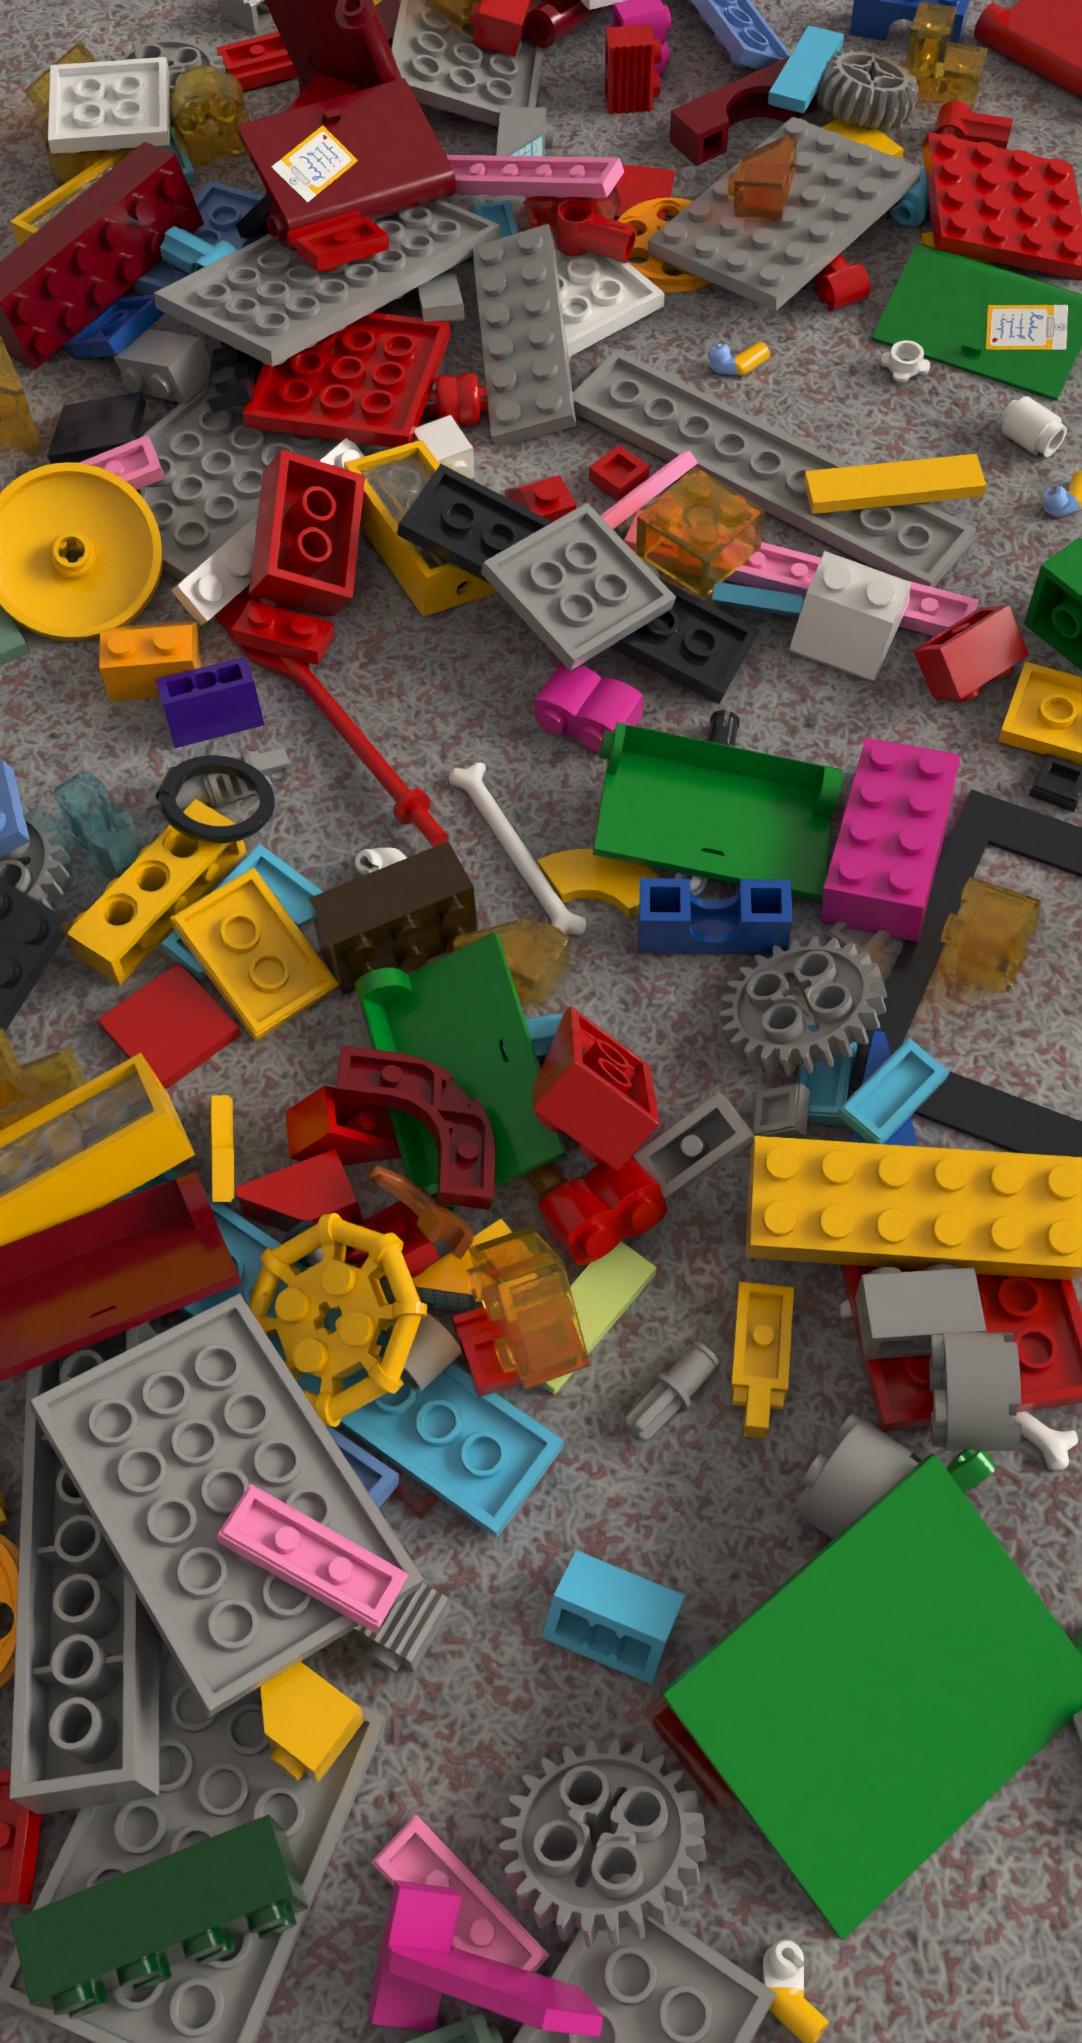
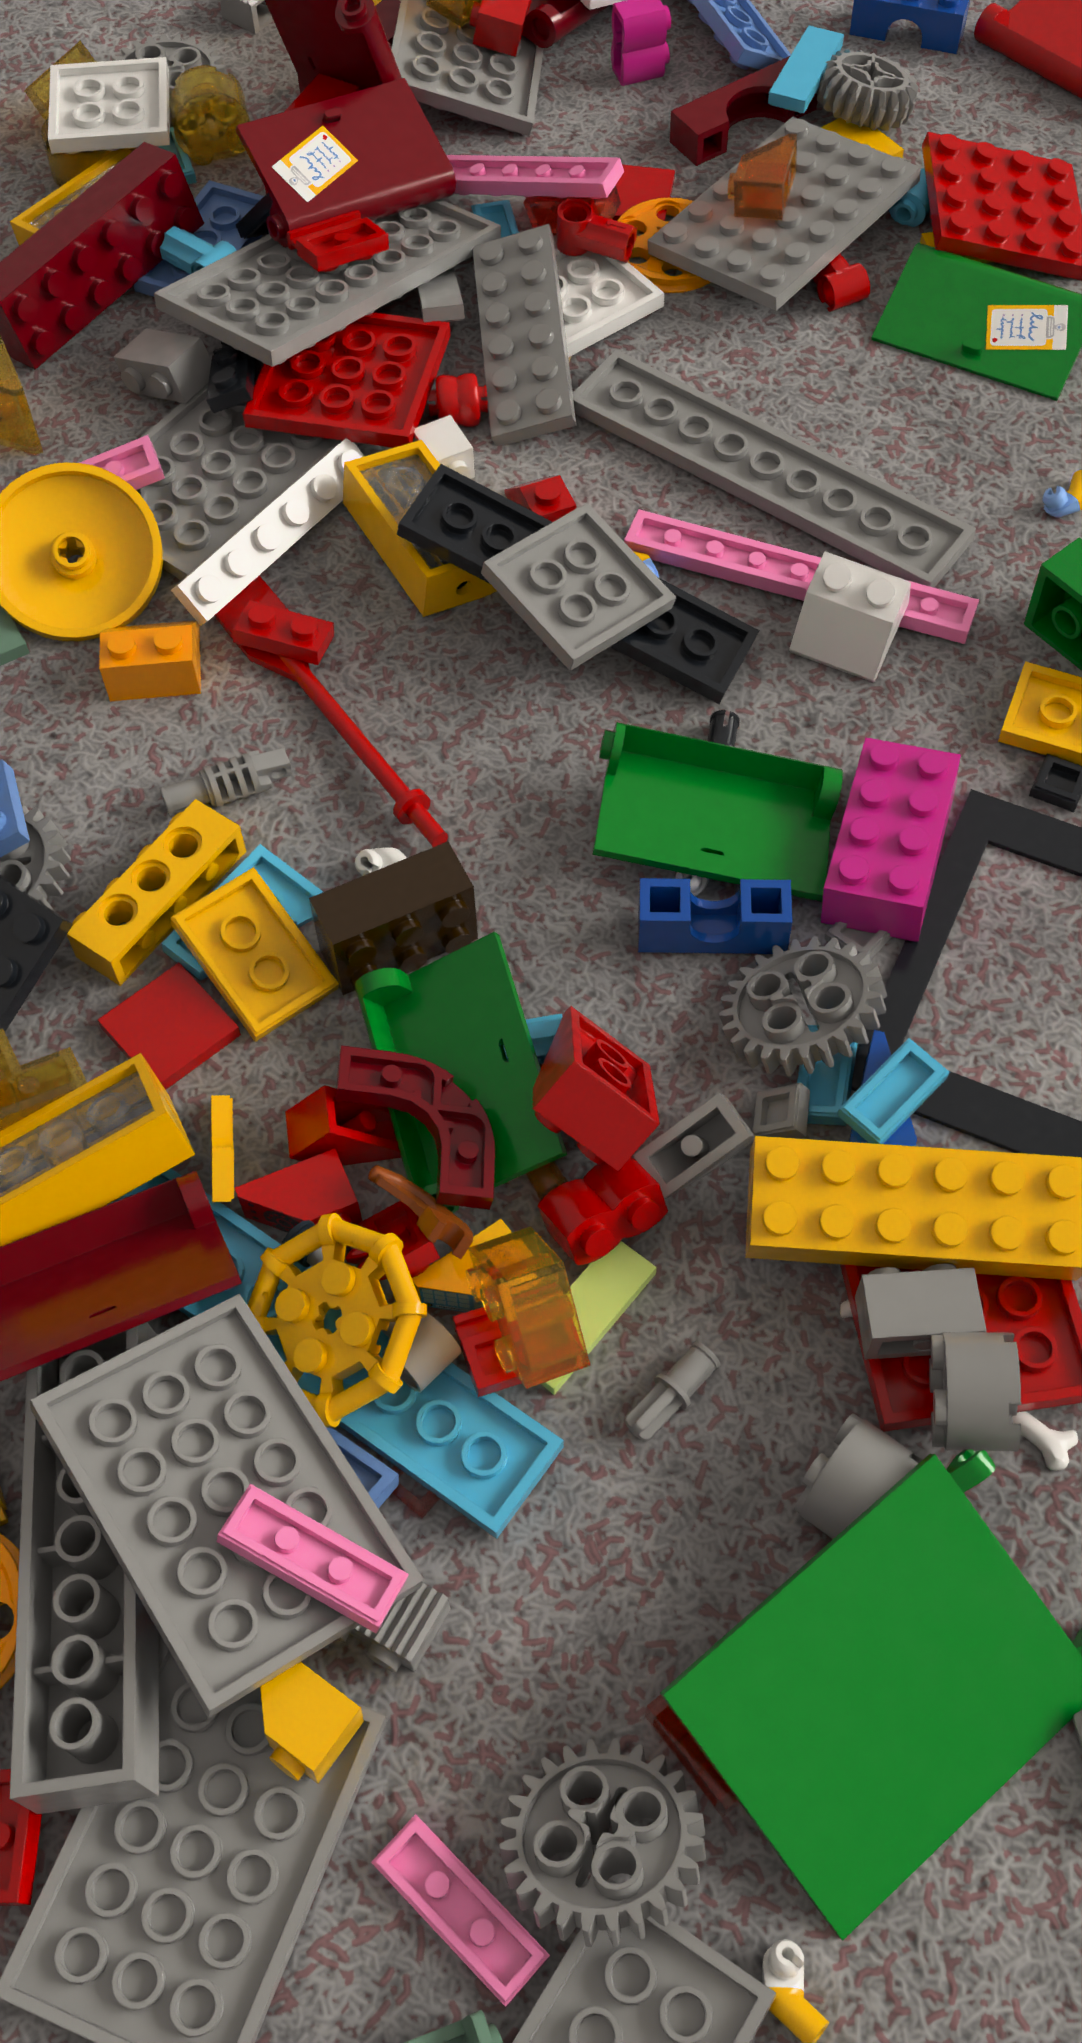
dark green brick [10,1814,309,2019] -> none
black tile [47,392,146,464] -> none
clear light blue brick [54,771,143,880] -> none
blue tile [64,294,165,359] -> none
dark purple brick [156,656,265,748] -> none
black piece [156,755,275,843] -> none
red plate [216,32,298,93] -> none
red brick [249,449,365,617] -> none
dark pink piece [367,1880,603,2037] -> none
white piece [449,762,587,942] -> none
clear yellow slope [453,918,570,1007] -> none
light grey slope [496,107,554,156] -> none
dark pink brick [534,662,643,752] -> none
yellow tile [537,849,661,918] -> none
medium azure brick [541,1550,685,1685] -> none
red plate [589,445,650,500] -> none
bright pink tile [599,450,698,529] -> none
red brick [604,24,661,115] -> none
clear yellow brick [636,466,765,599] -> none
arm [708,341,770,376] -> none
medium azure tile [712,582,805,618] -> none
yellow hinge [730,1281,794,1440] -> none
yellow tile [804,454,987,514] -> none
white plate [881,340,930,382] -> none
clear yellow brick [905,1,988,108] -> none
red brick [913,605,1029,703] -> none
red piece [933,101,1013,149] -> none
clear yellow brick [938,877,1041,994] -> none
white brick [1001,396,1067,457] -> none

